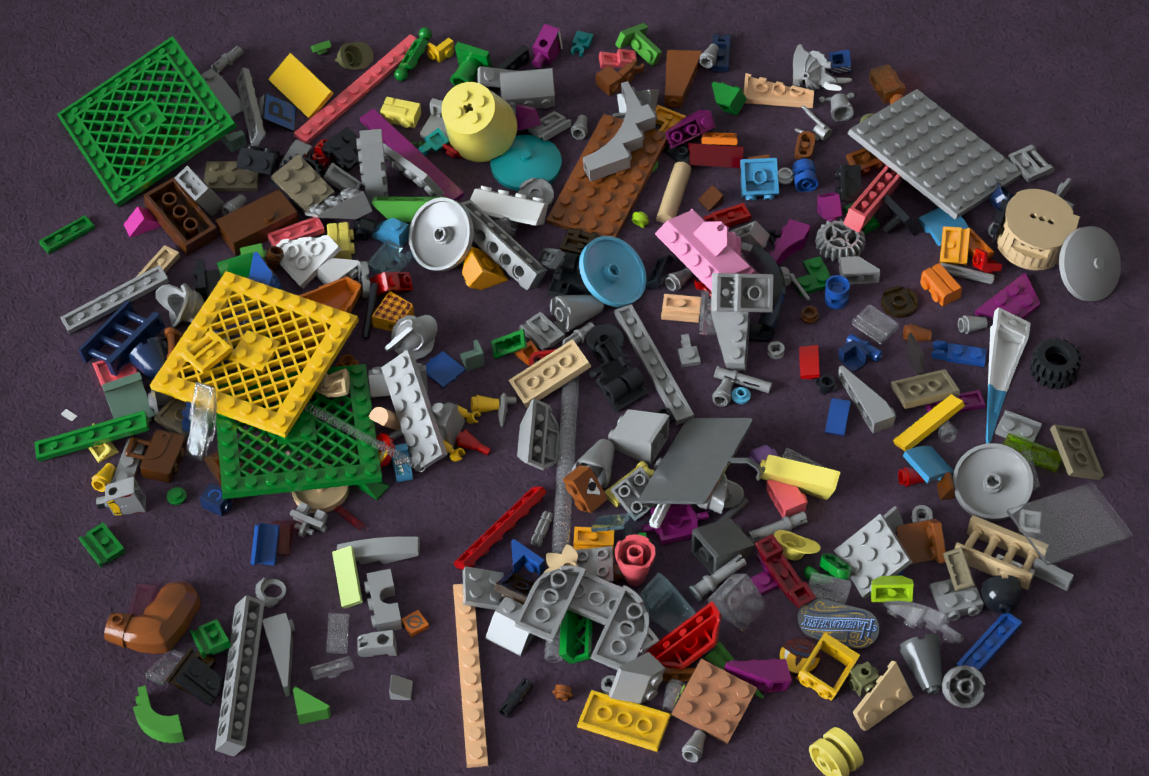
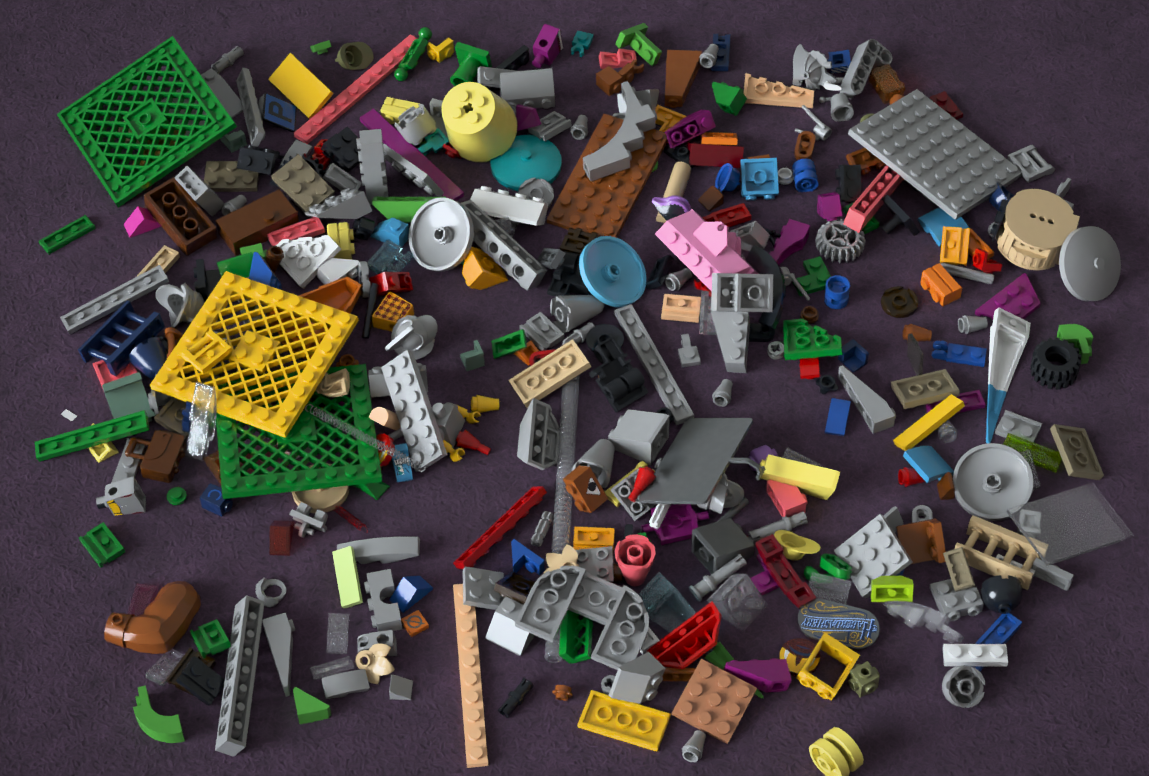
yellow cone [92,463,116,492] -> none
blue panel [251,522,280,565] -> none
blue piece [425,351,466,388] -> none
light grey bar [498,393,516,427] -> none
clear light blue piece [591,513,630,532] -> none
lime plate [632,211,649,228] -> none
clear cone [662,679,685,712] -> none
light grey pin [714,366,772,394] -> none
medium azure plate [731,387,751,404] -> none
light grey slope [839,256,880,285] -> none
blue pin [846,334,883,362] -> none
clear plate [852,304,899,344] -> none
tan wing [853,661,913,731] -> none
dark grey cone [899,634,943,695] -> none
none -> light grey slope [321,669,370,699]
none -> tan plate [355,643,395,684]
none -> blue slope [390,576,433,613]
none -> light grey brick [394,104,437,145]
none -> red cone [628,466,656,502]
none -> hat [651,195,691,221]
none -> blue piece [715,163,741,192]
none -> green plate [783,319,842,360]
none -> light grey beam [840,39,893,99]
none -> dark red plate [930,91,963,120]
none -> white plate [943,644,1008,666]
none -> bright green brick [1057,324,1093,364]

